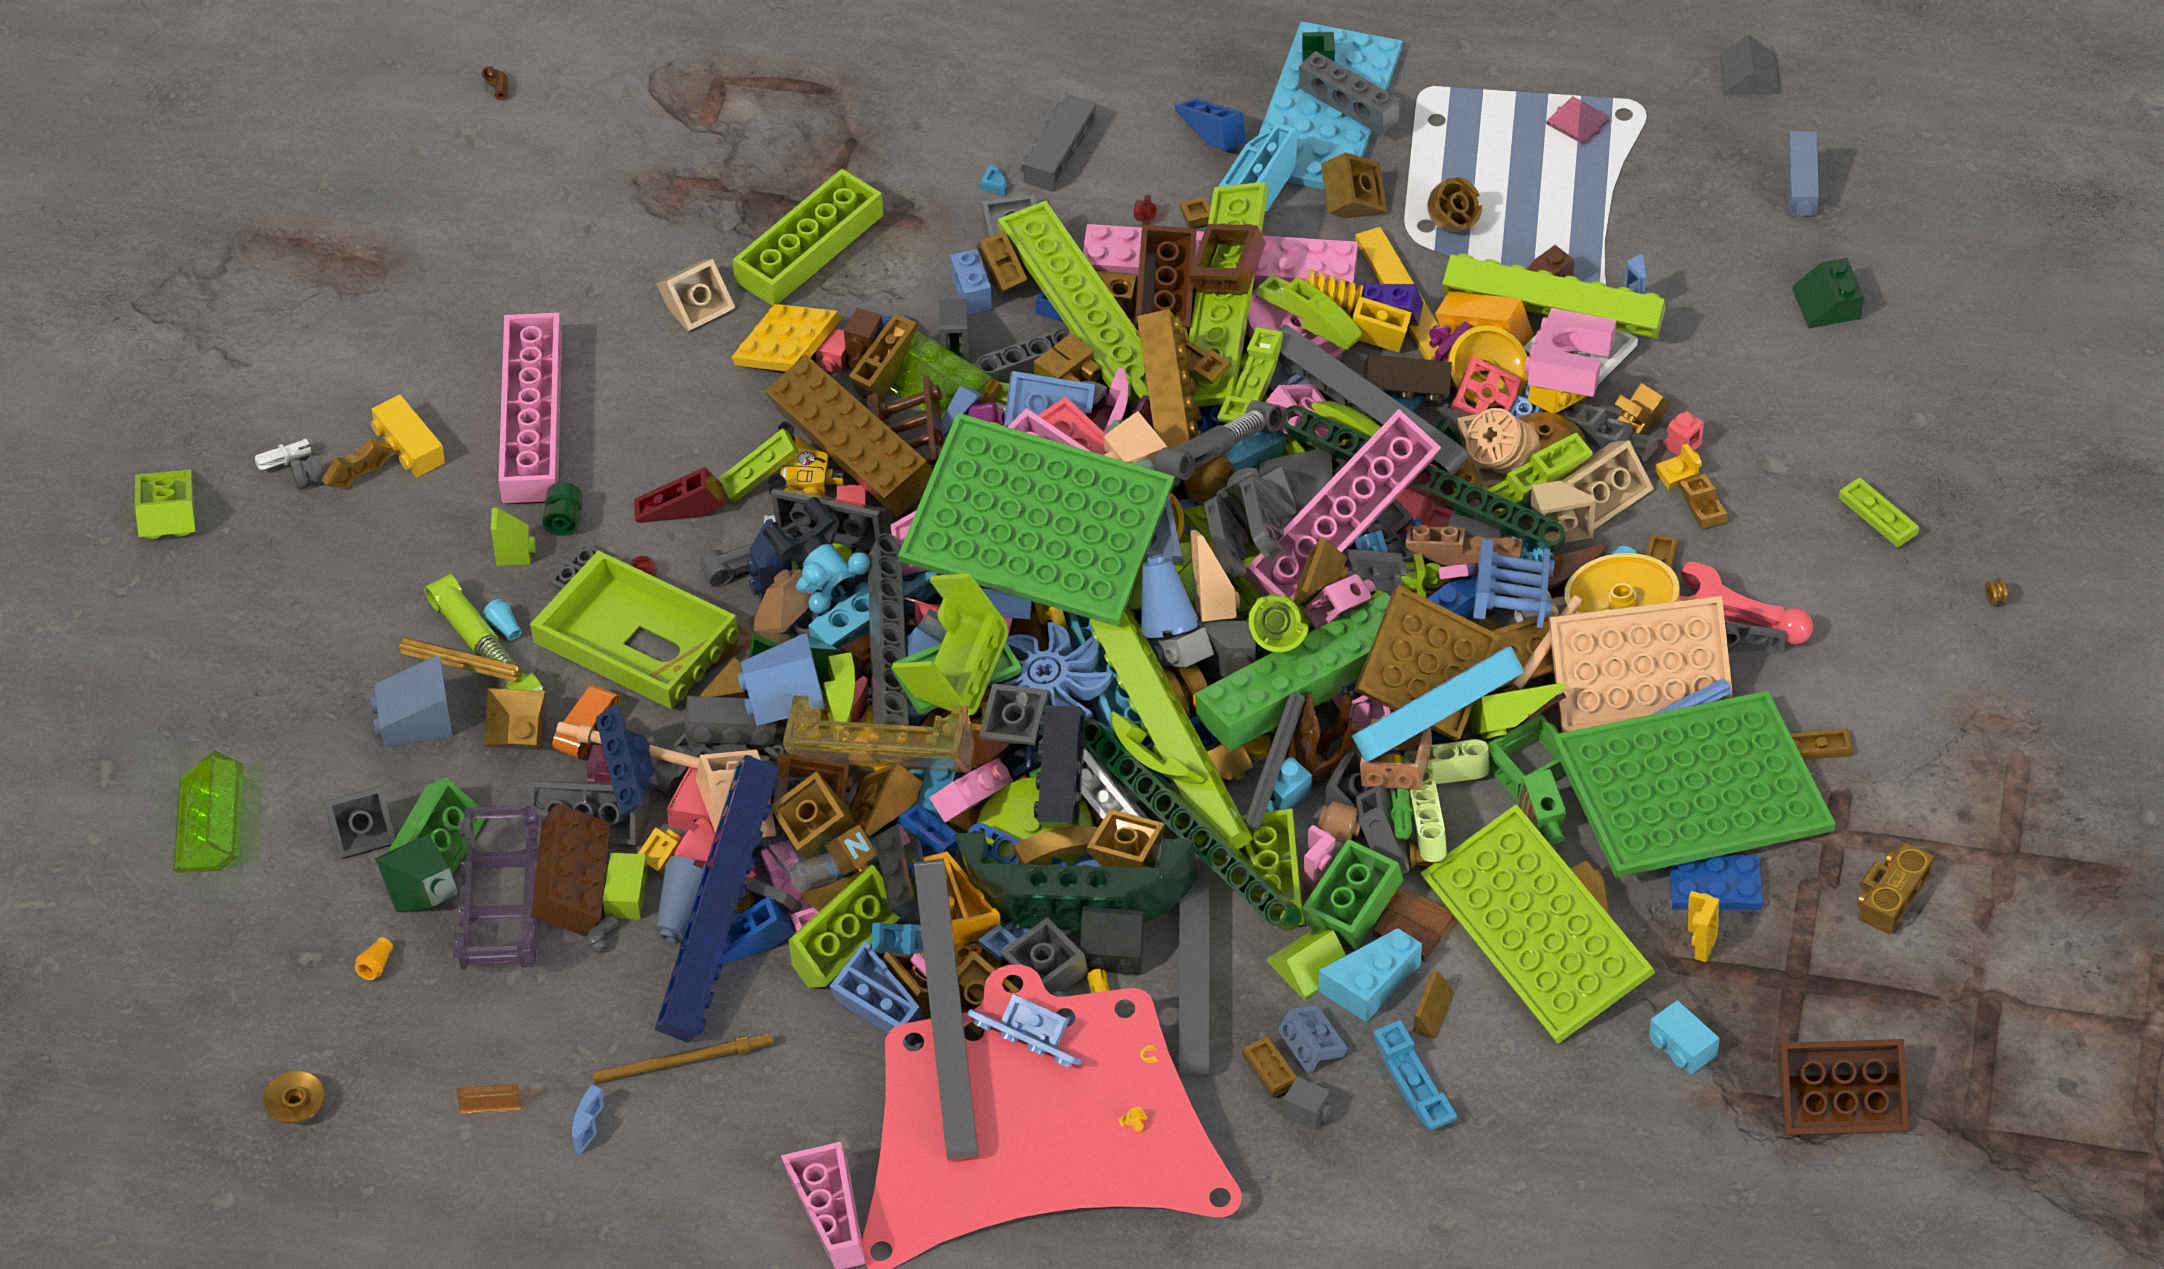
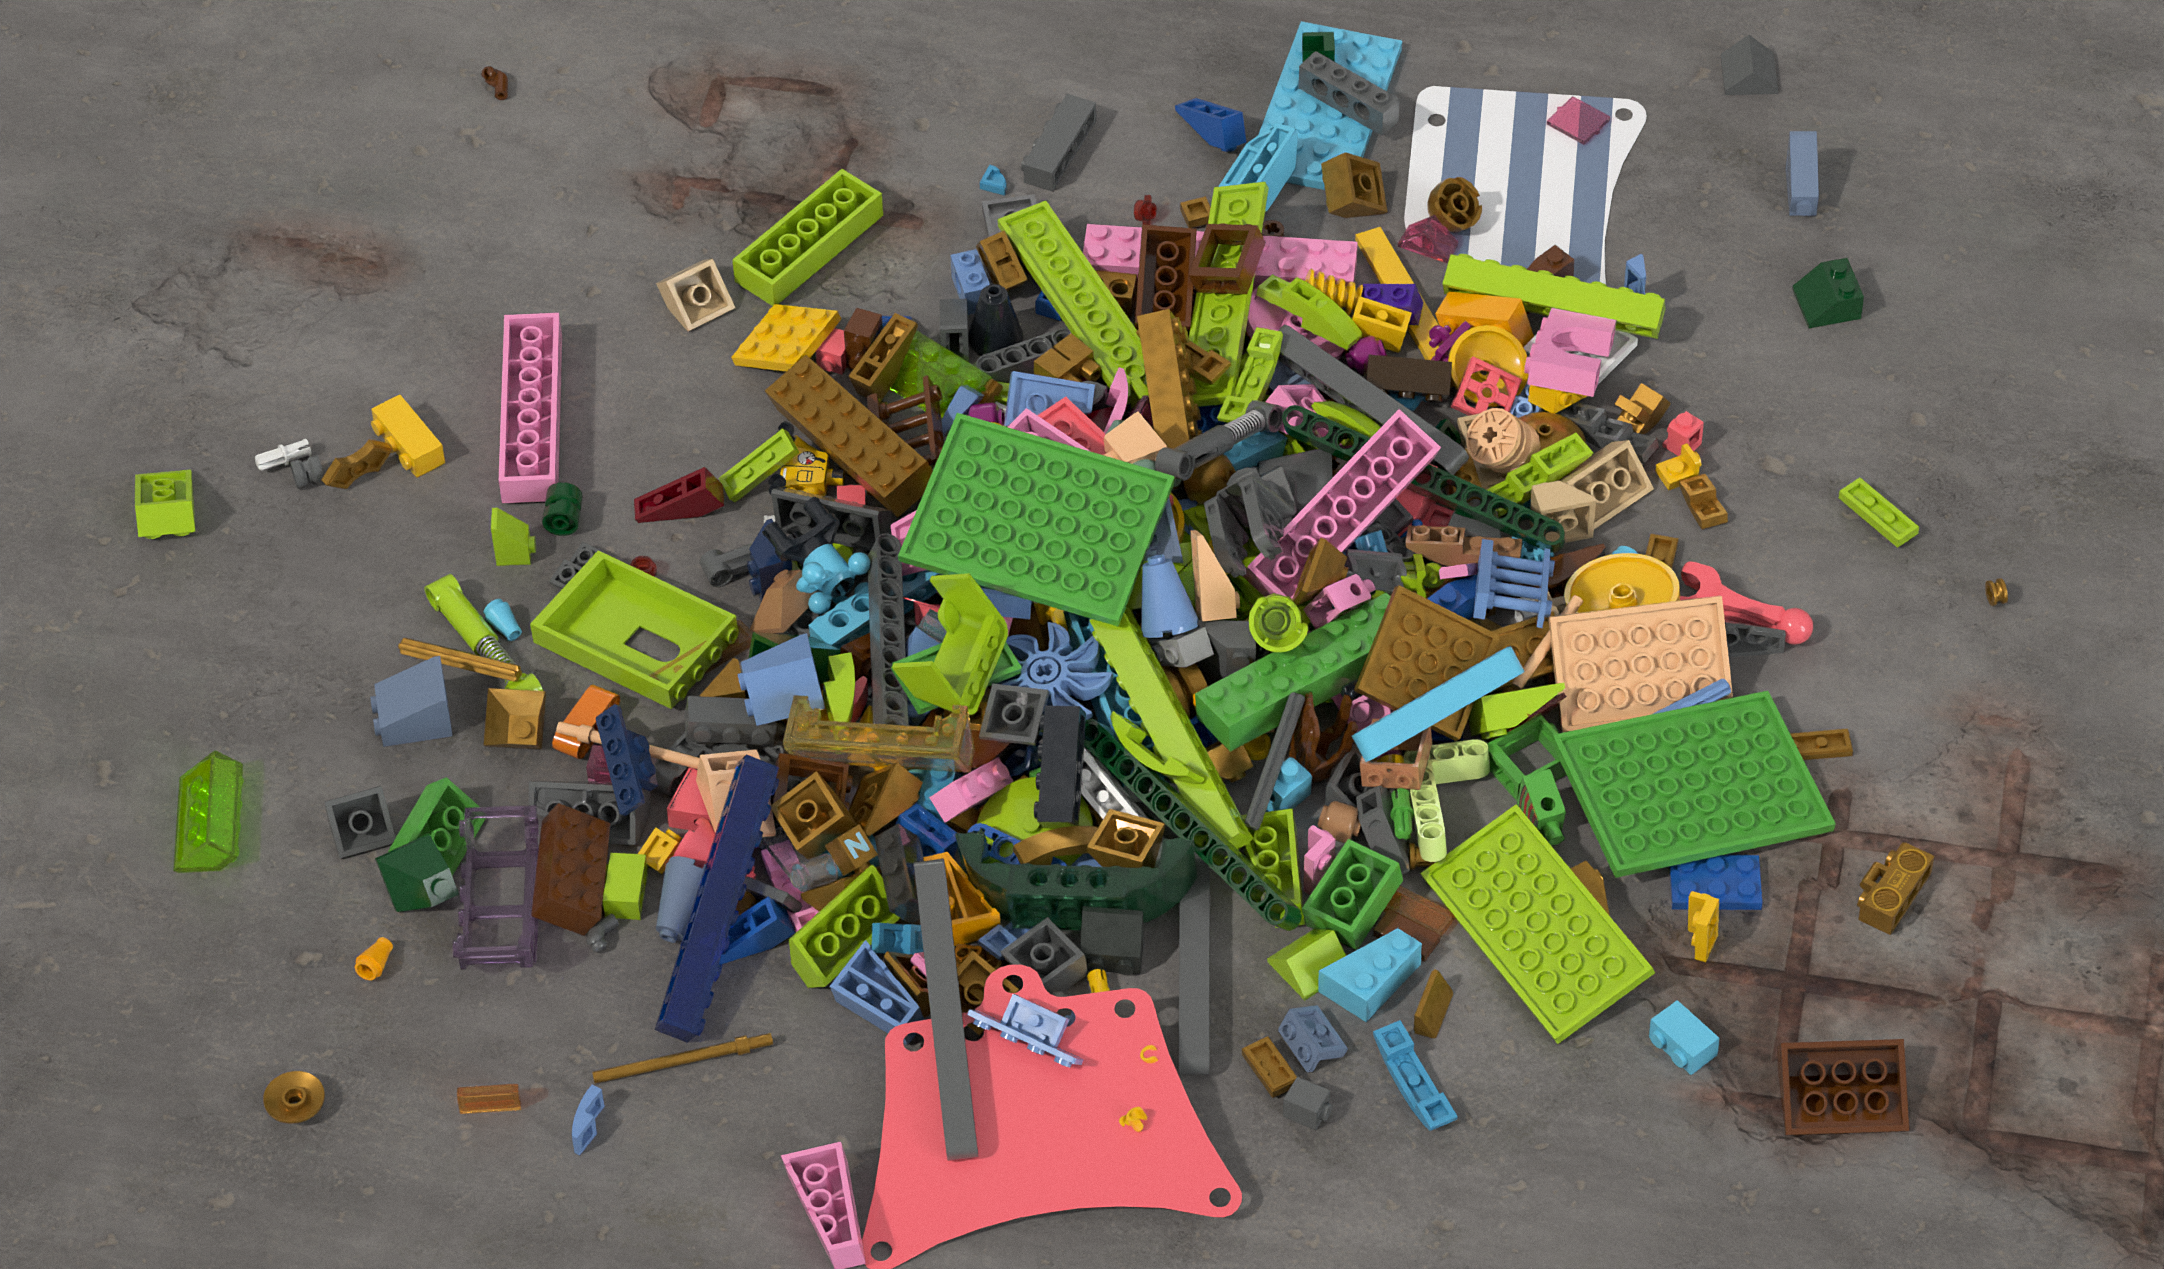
none -> black cone [969,284,1023,356]
none -> reddish brown bush [1261,220,1284,237]
none -> magenta head [1345,336,1387,375]
none -> clear pink slope [1398,215,1458,263]

